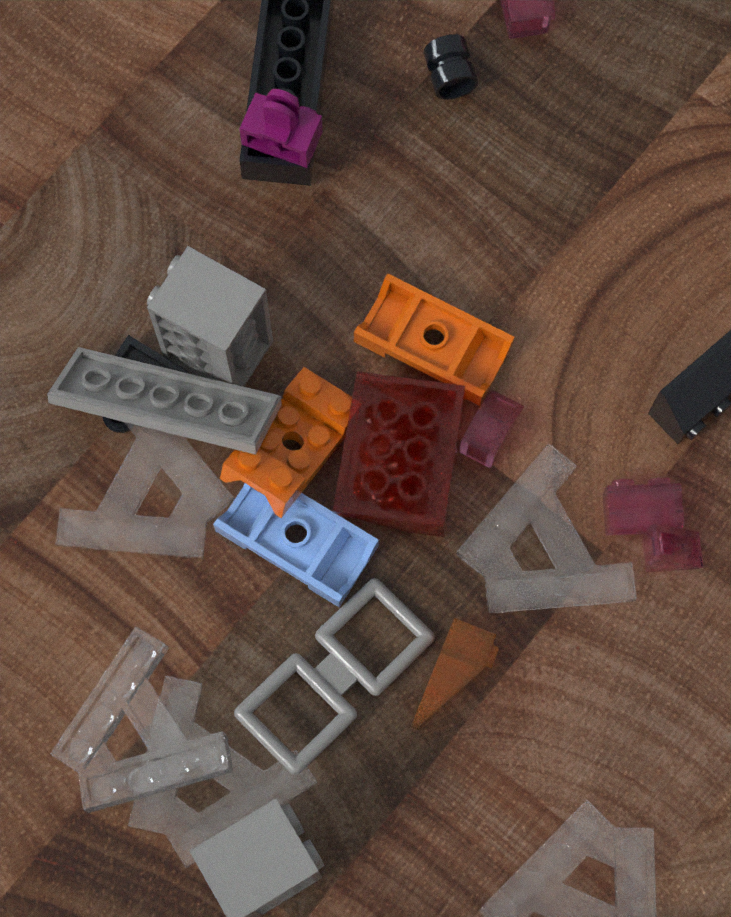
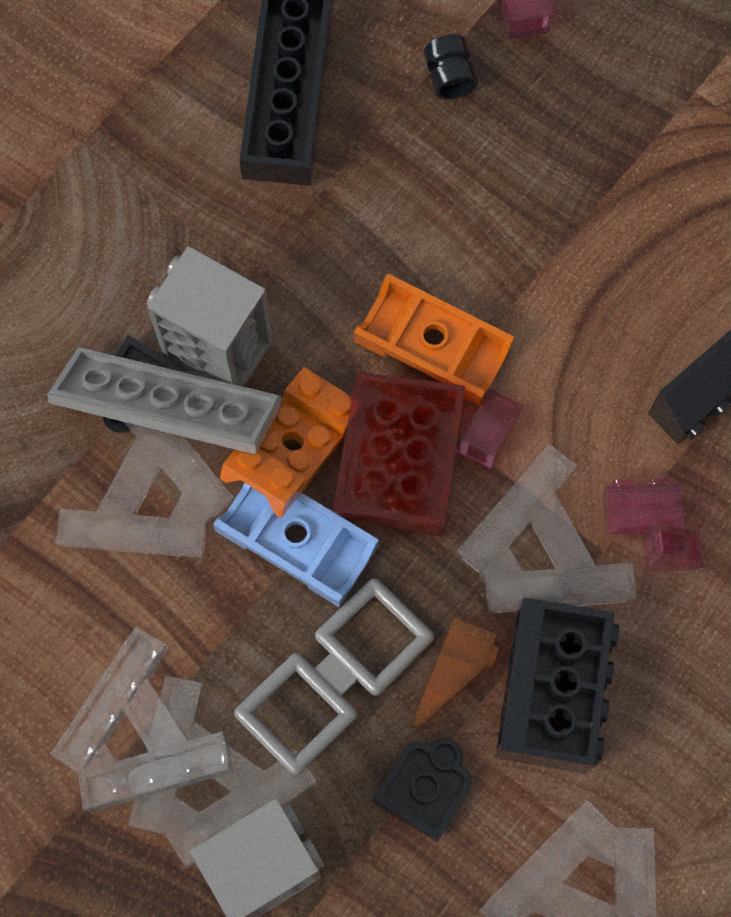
magenta brick [239,89,323,168] -> none
none -> black plate [372,738,471,843]
none -> black brick [495,597,619,774]

